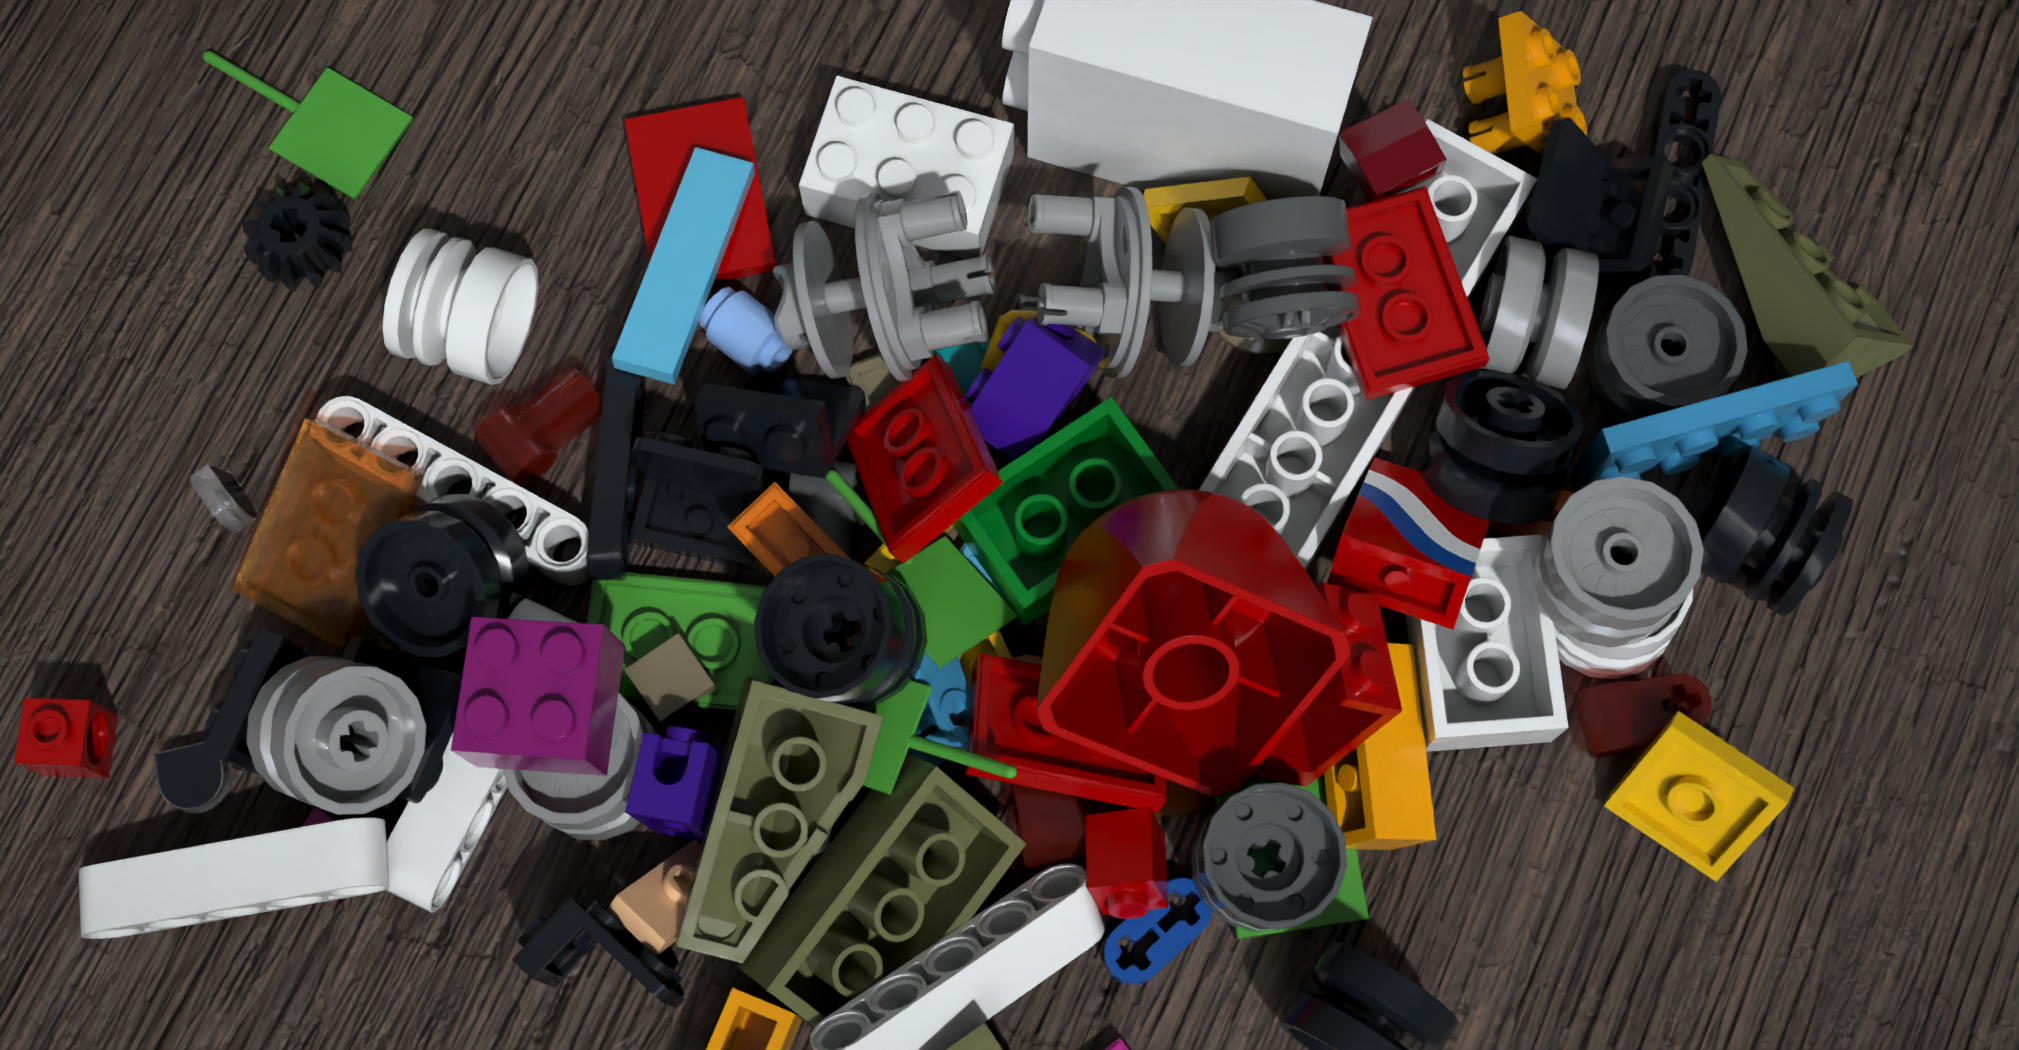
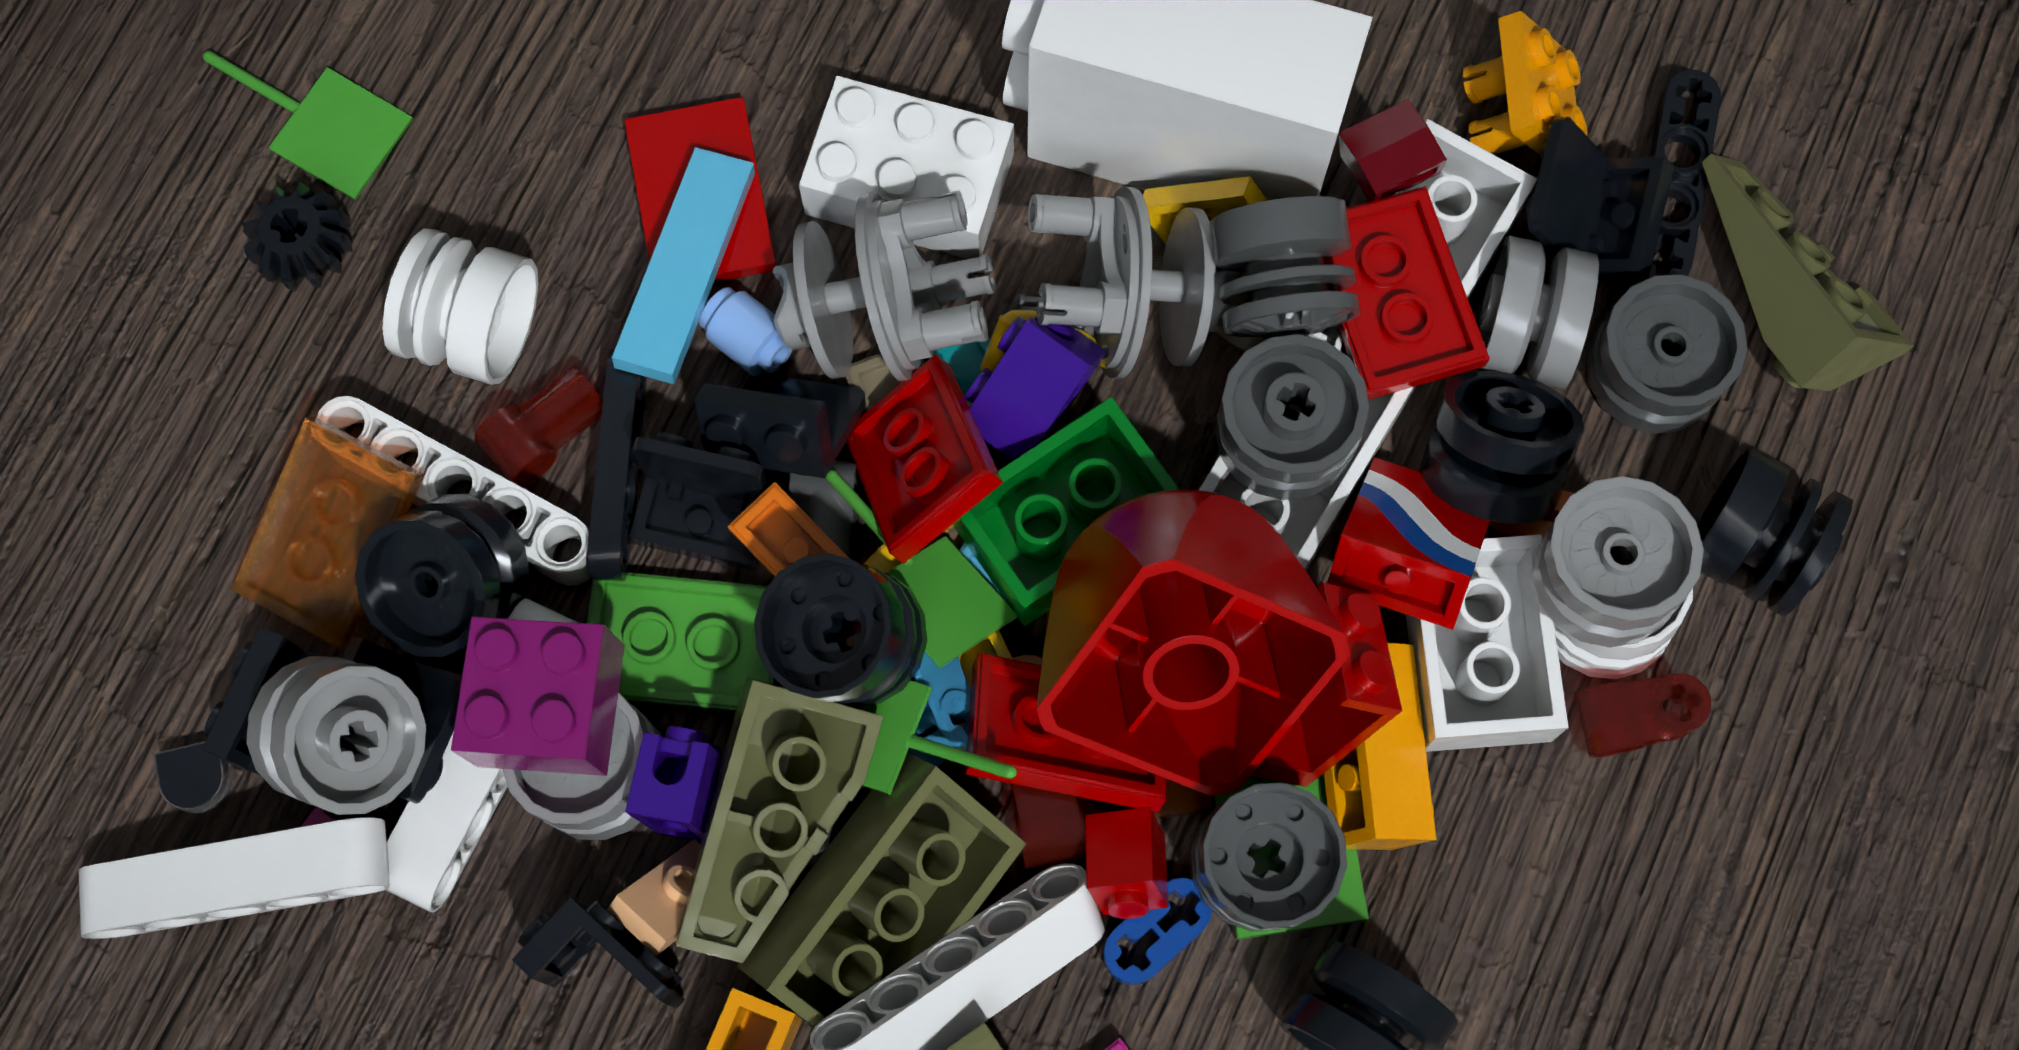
red brick [14,698,118,779] -> none
clear tile [190,464,258,532] -> none
dark tan tile [624,633,717,726] -> none
dark azure plate [1573,361,1858,489] -> none
yellow tile [1604,711,1794,882] -> none
none -> dark grey wheel [1215,334,1370,500]

